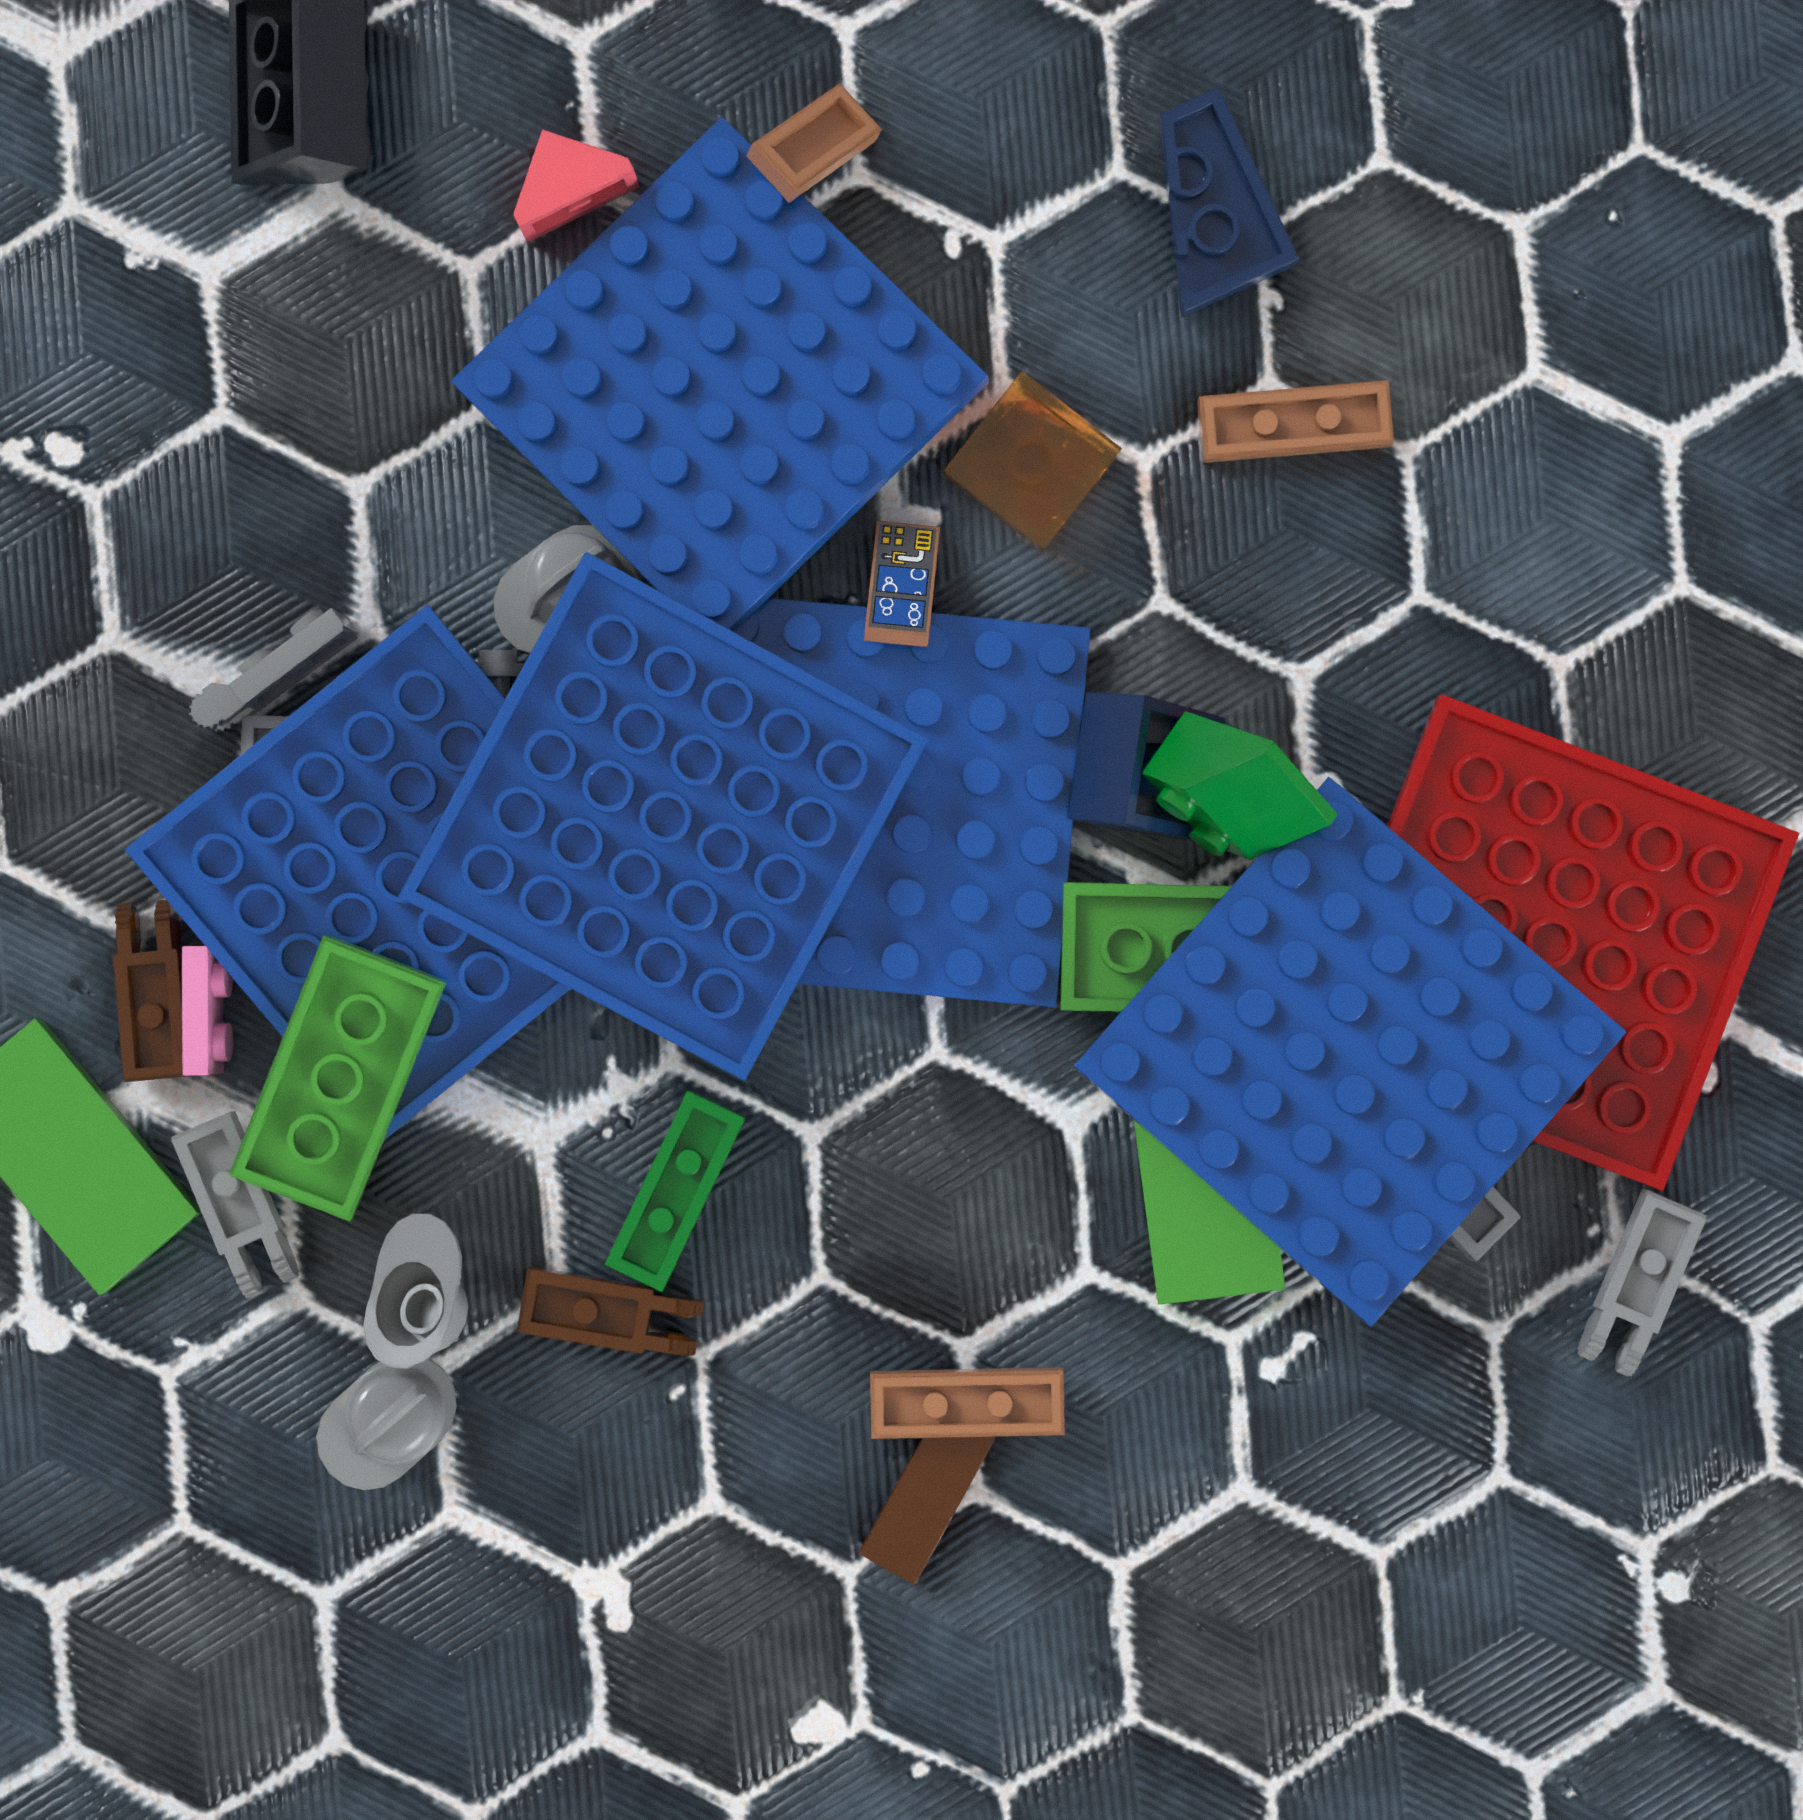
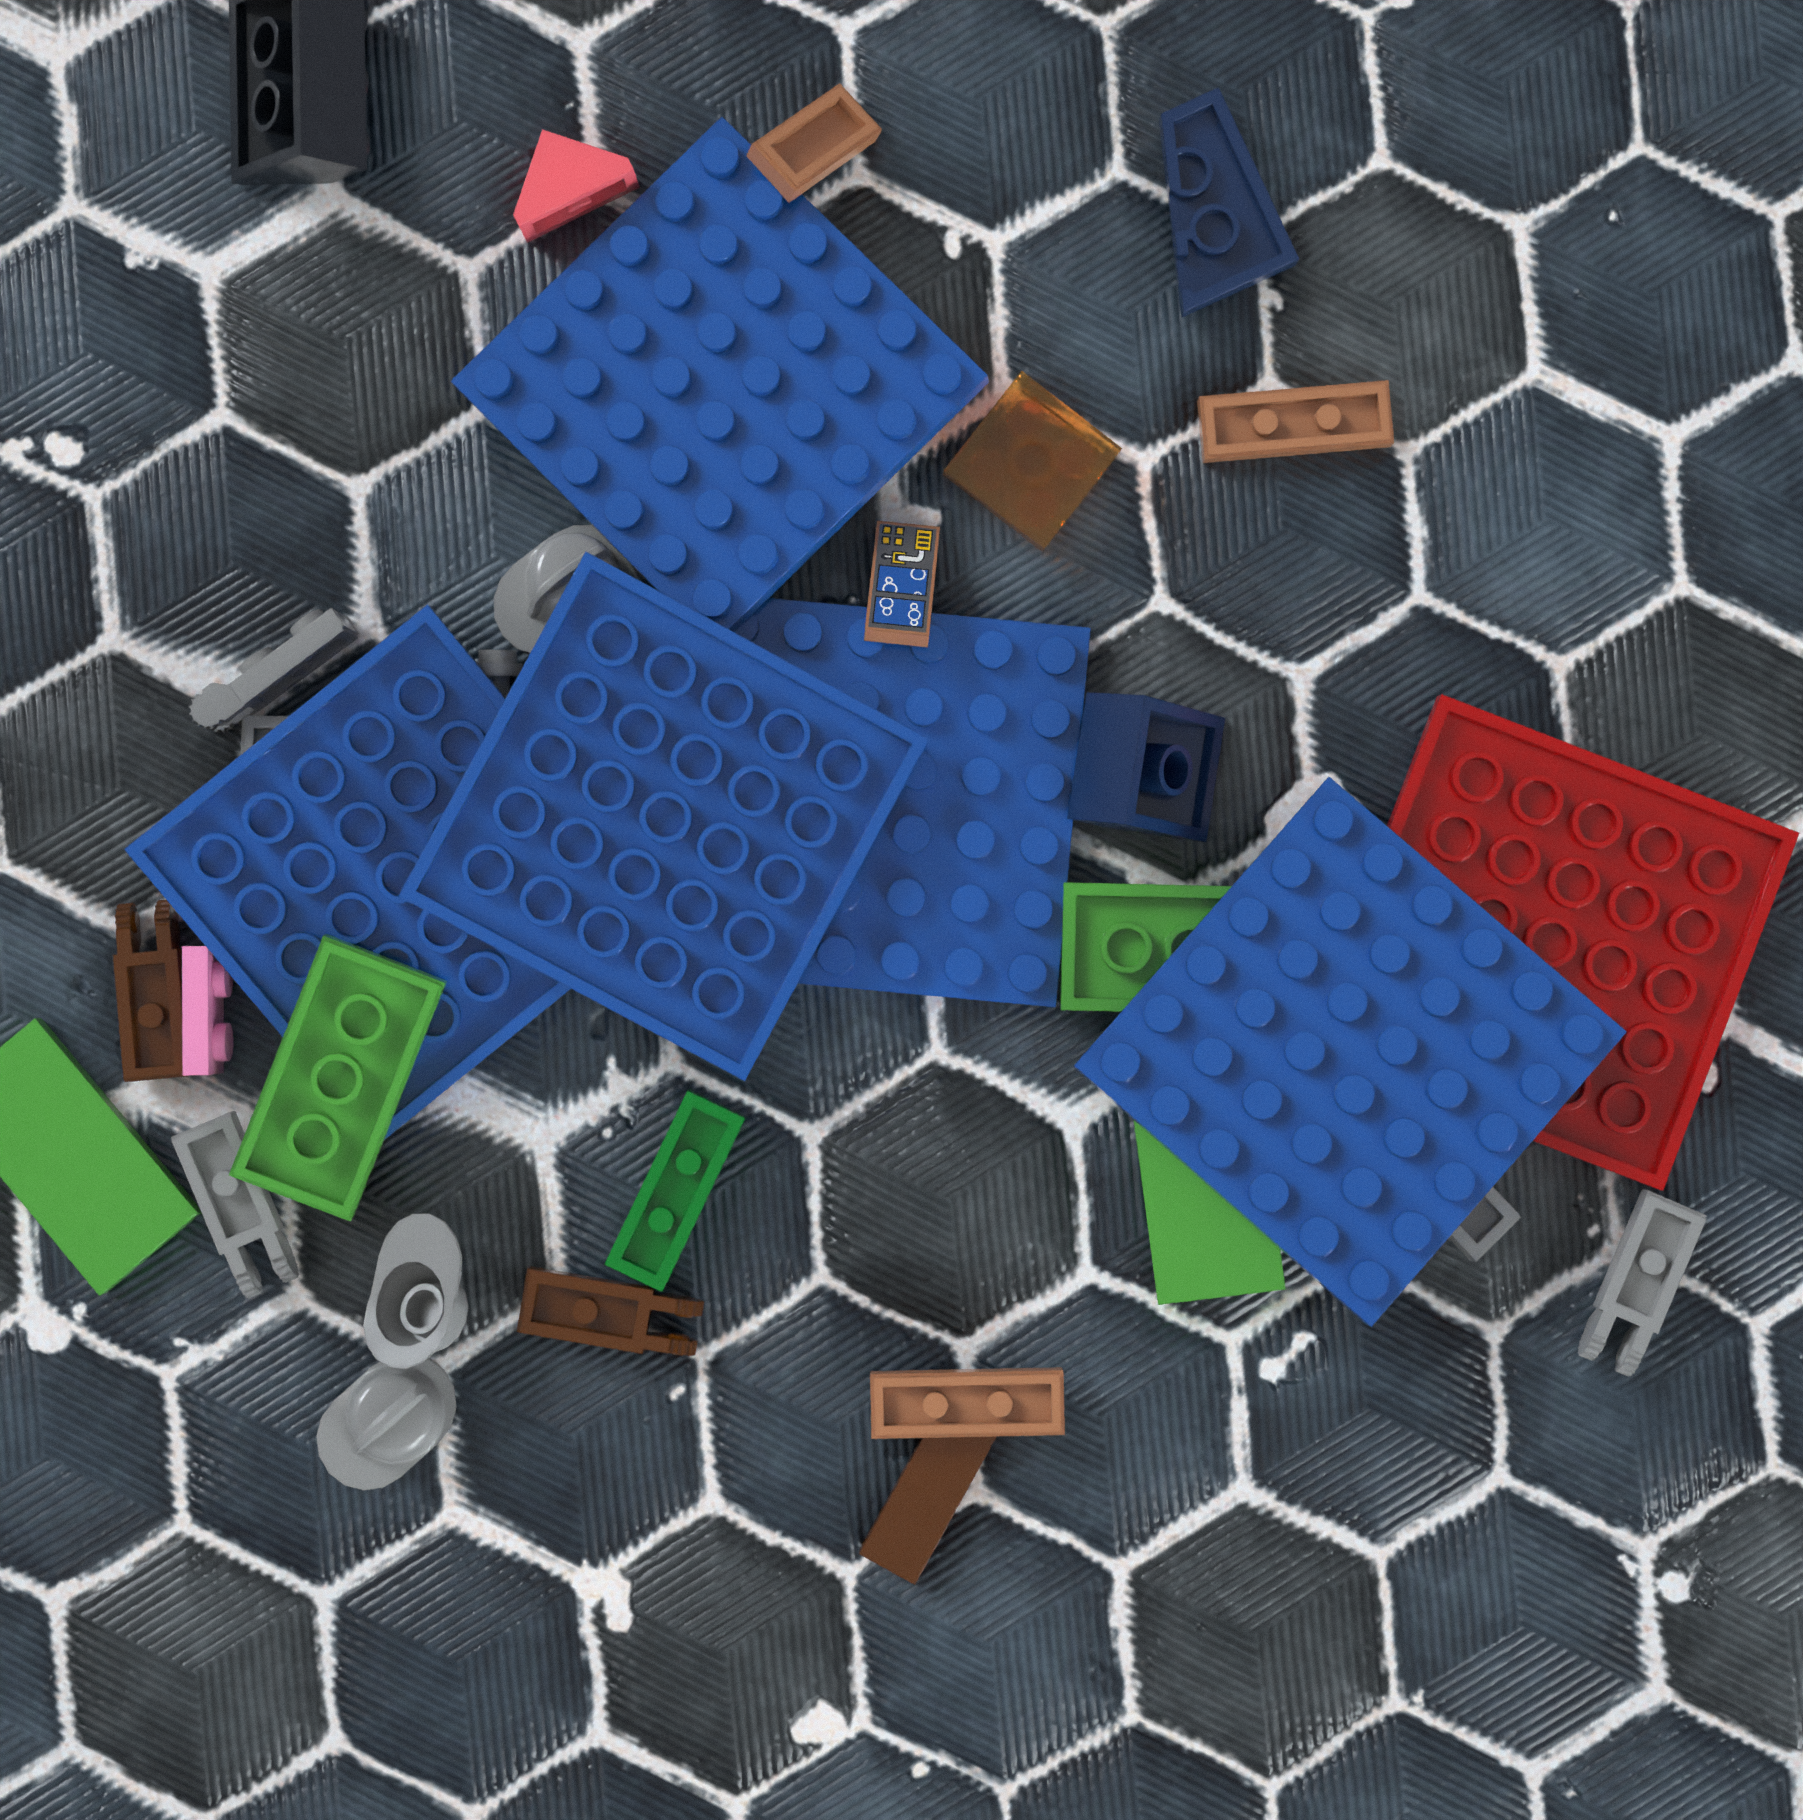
green slope [1142,711,1338,860] -> none

